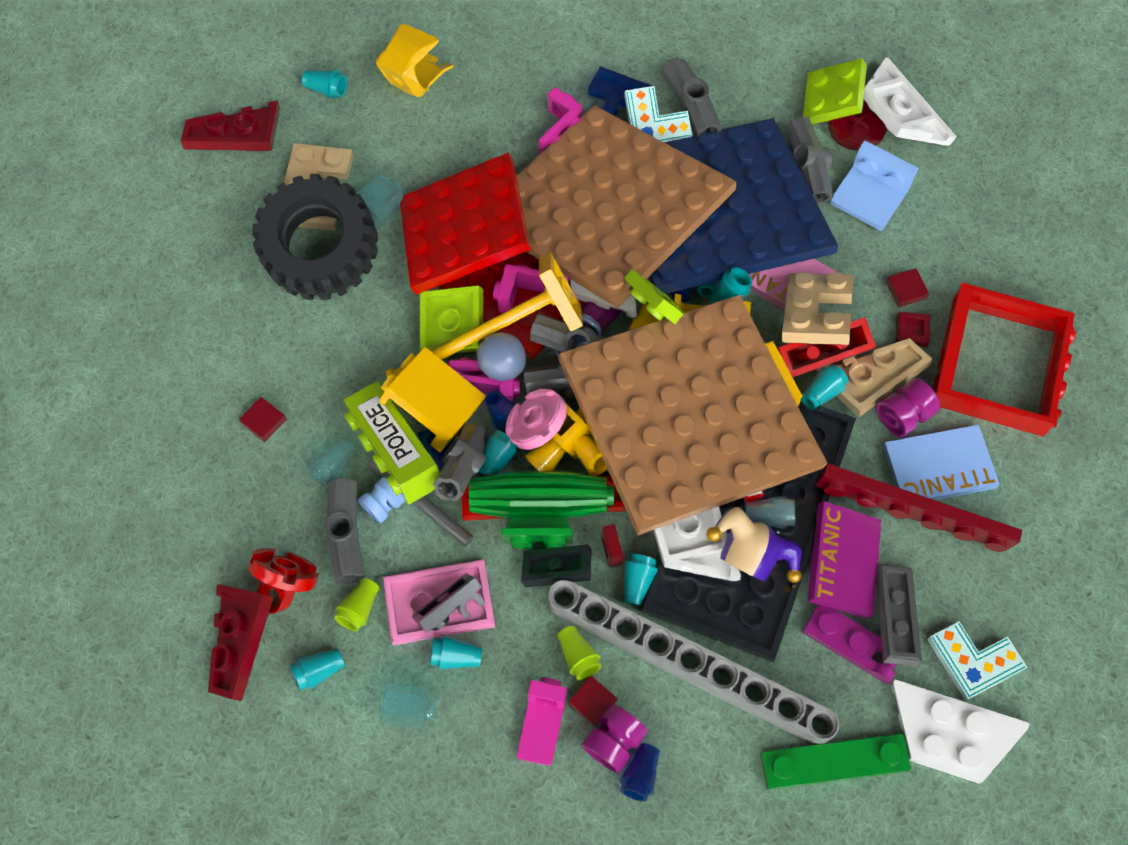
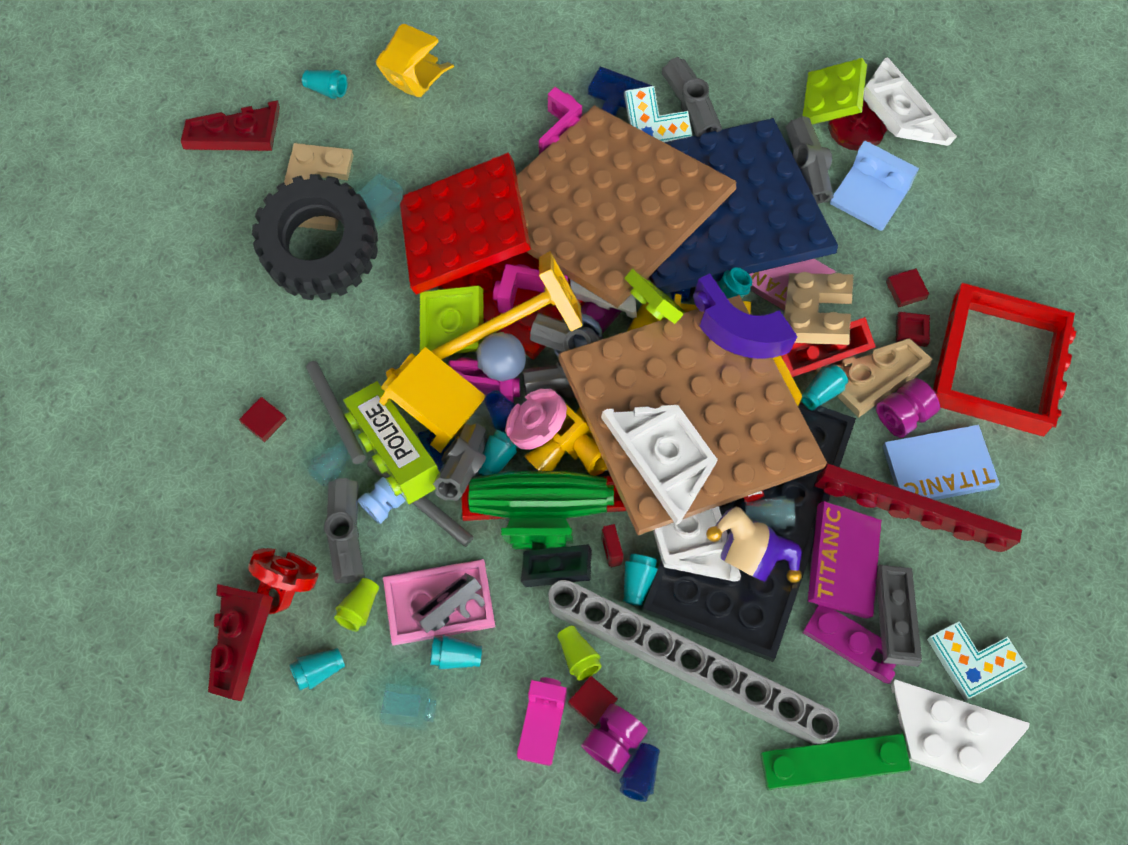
none -> dark grey bar [306,361,366,464]
none -> white wing [601,405,718,525]
none -> dark purple arch [693,274,798,359]

